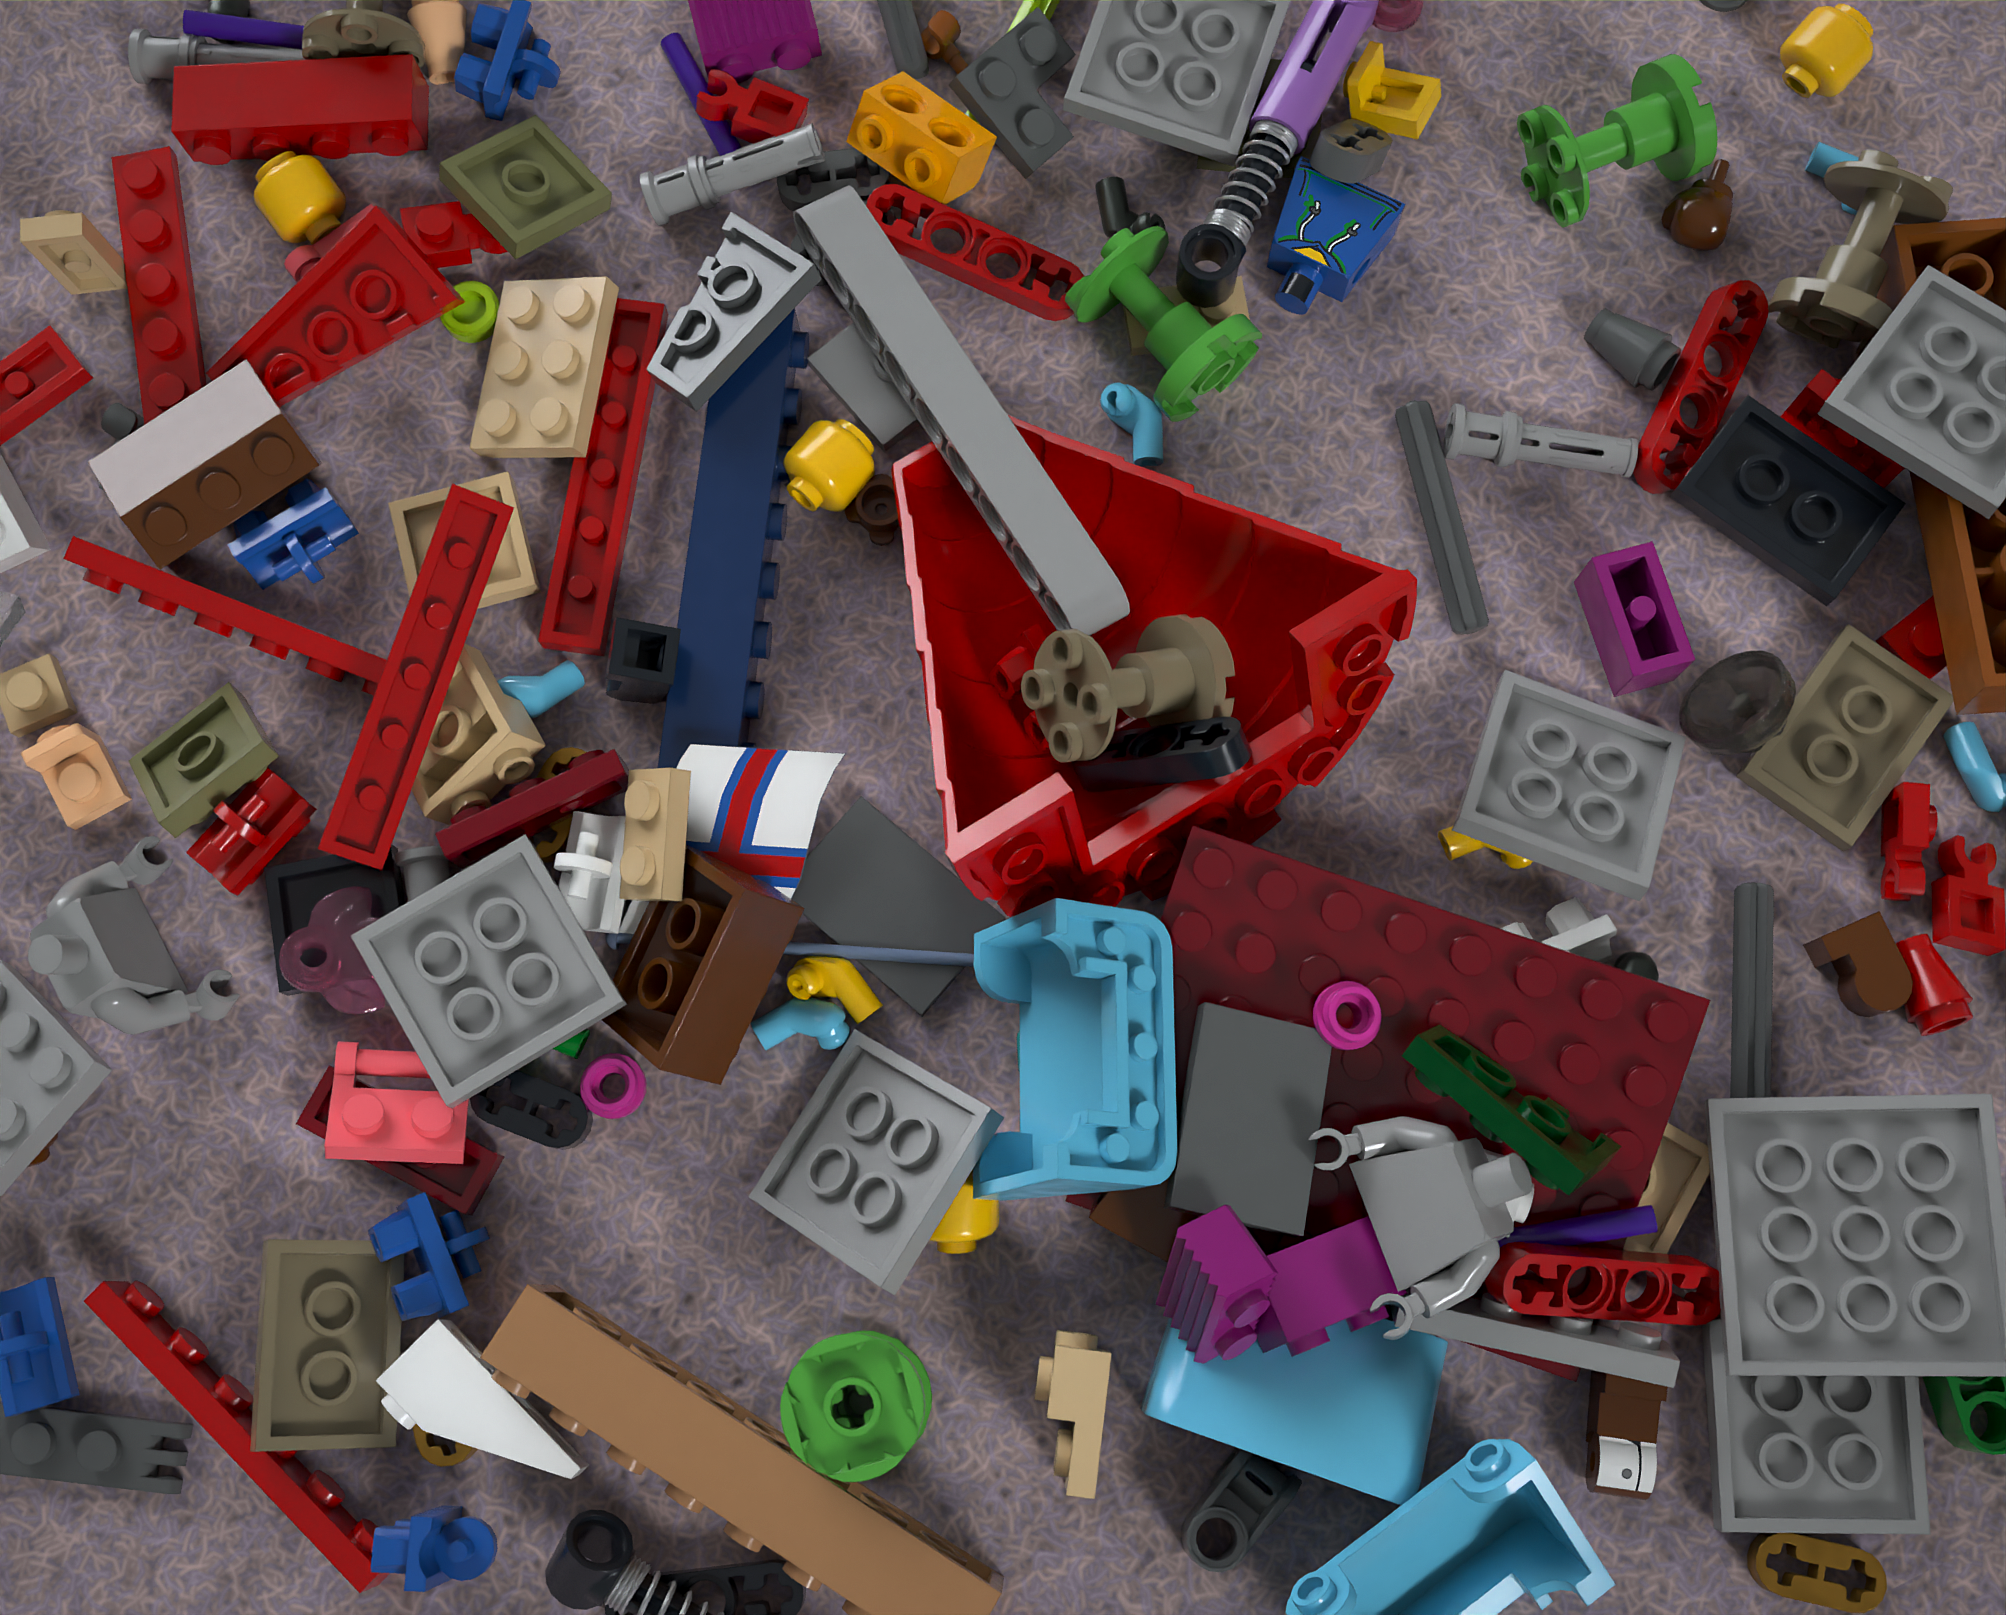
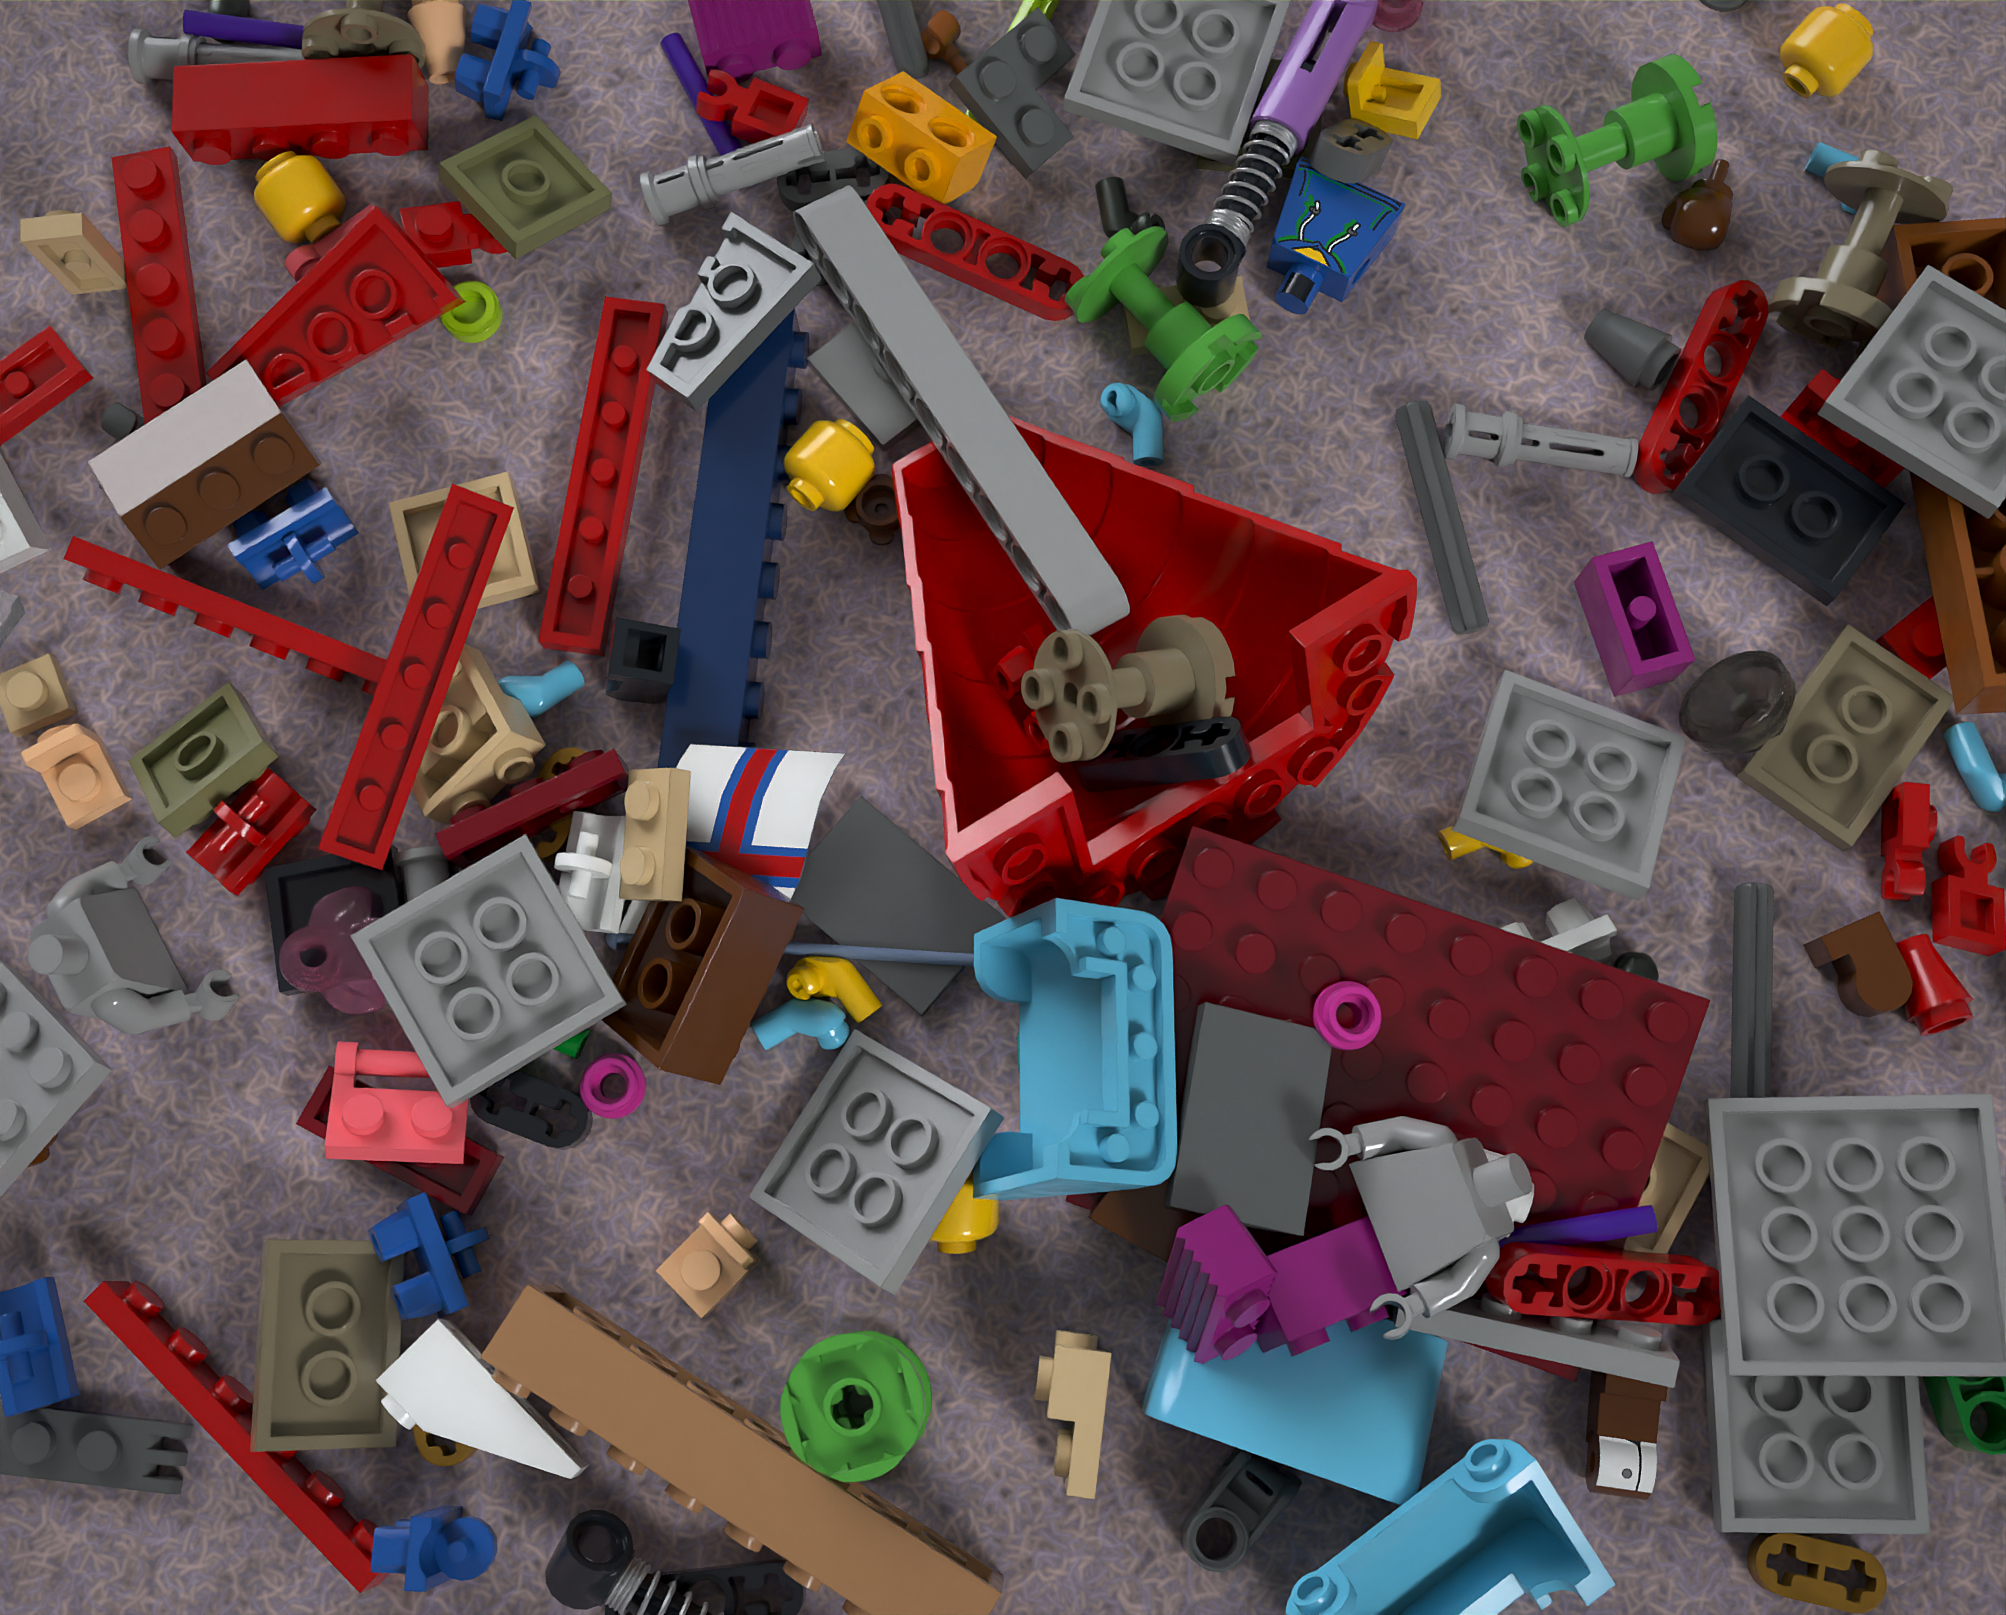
tan plate [469,276,619,458] -> none
dark green wing [1402,1025,1622,1196] -> none
none -> light nougat bracket [656,1212,761,1319]

